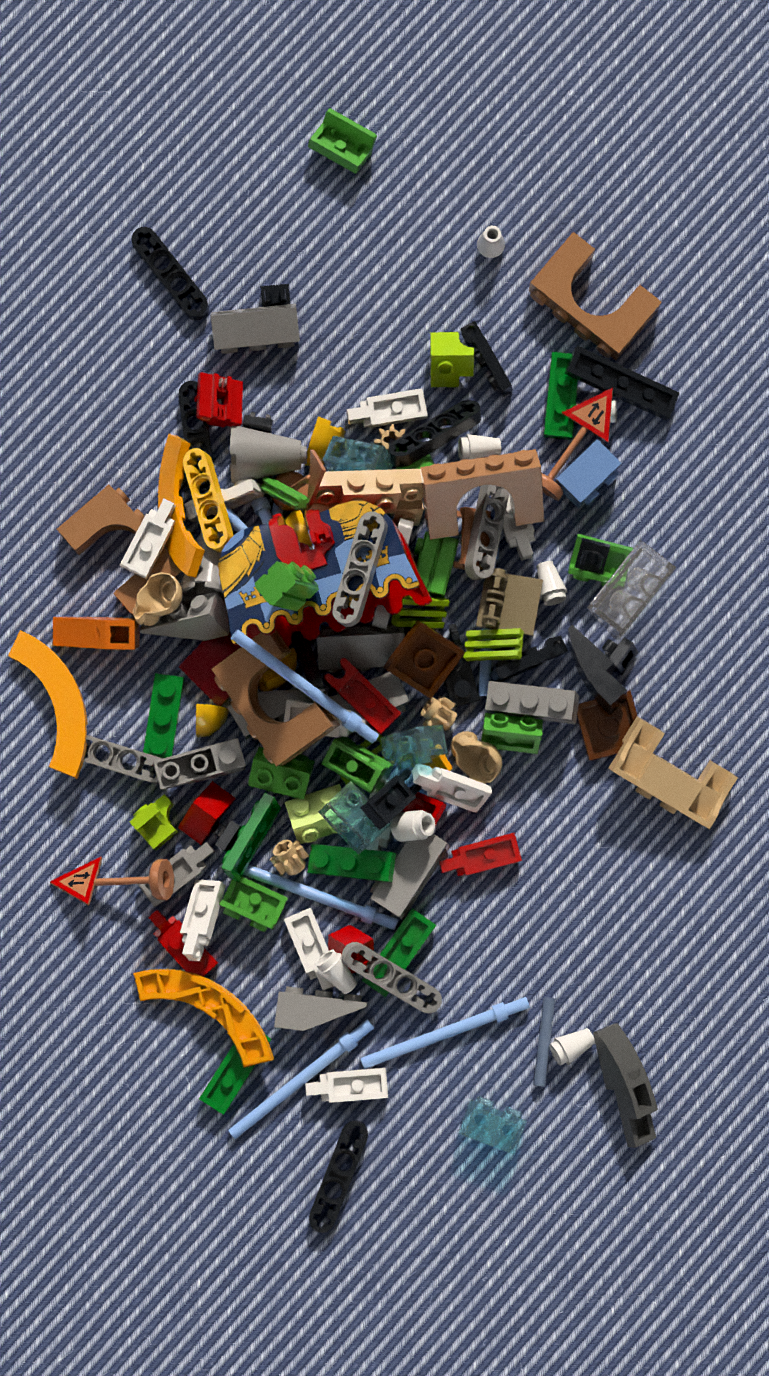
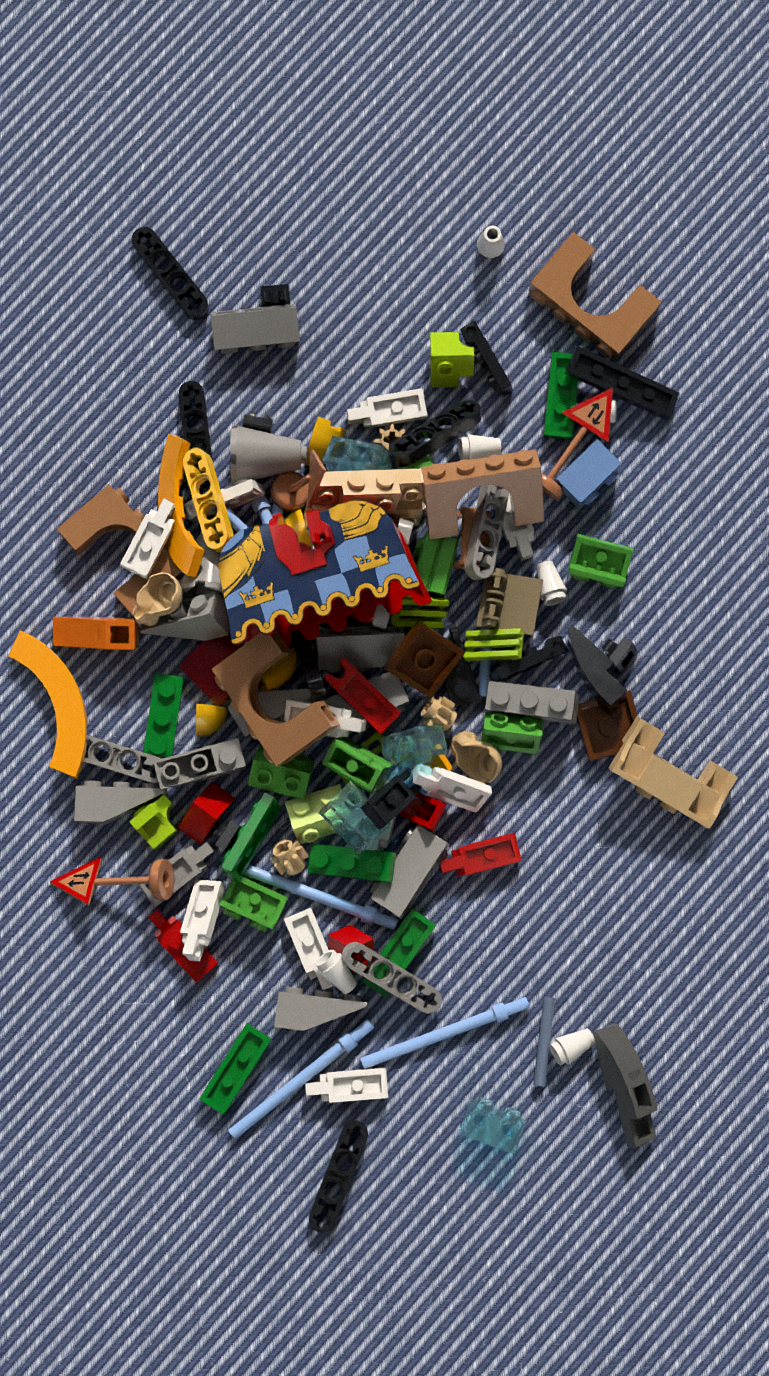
light orange tile [133,969,274,1067] -> none
red piece [194,372,243,428] -> none
light blue bar [231,629,379,744] -> none
bright green brick [255,561,319,611] -> none
bright green axle [260,477,309,512] -> none
bright green bracket [308,108,377,174] -> none
light grey beam [332,511,388,627] -> none
white brick [390,810,435,842] -> none
black tile [574,538,610,575] -> none
clear slope [587,540,676,640] -> none
none -> light grey slope [74,781,166,824]

